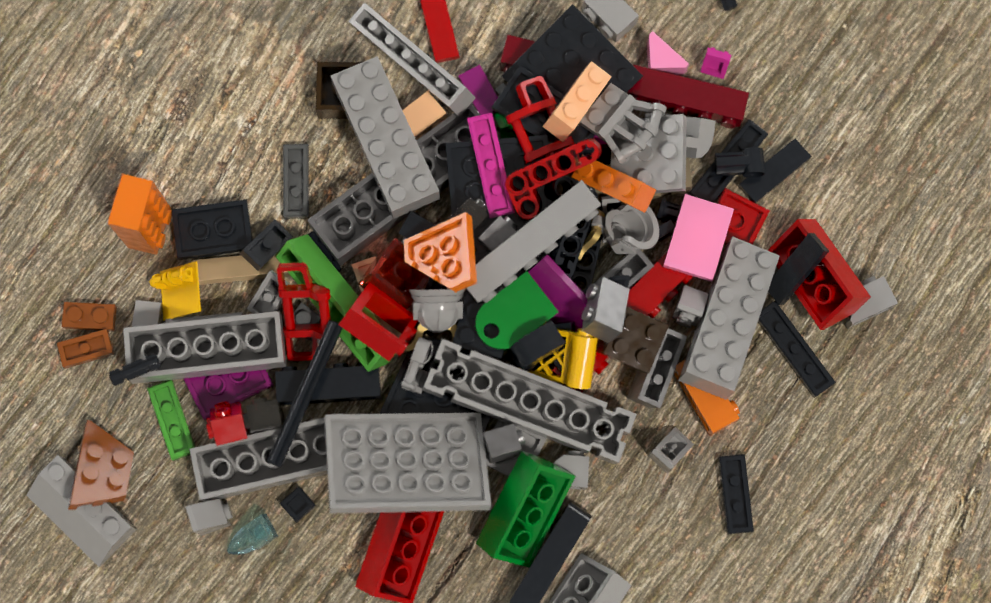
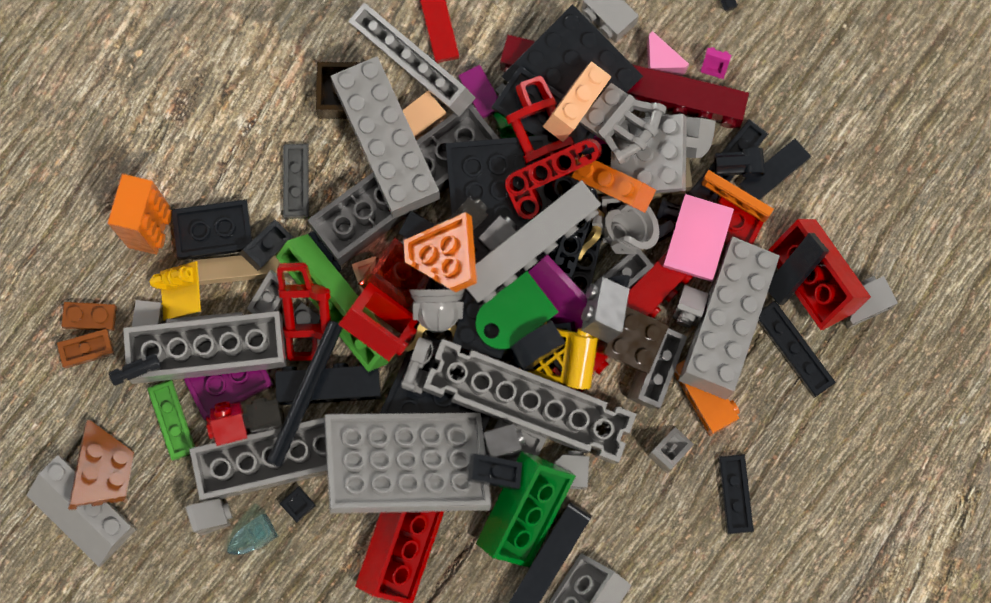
dark pink tile [467,113,515,219] -> none
none -> black plate [467,453,522,490]
none -> orange tile [701,170,774,222]

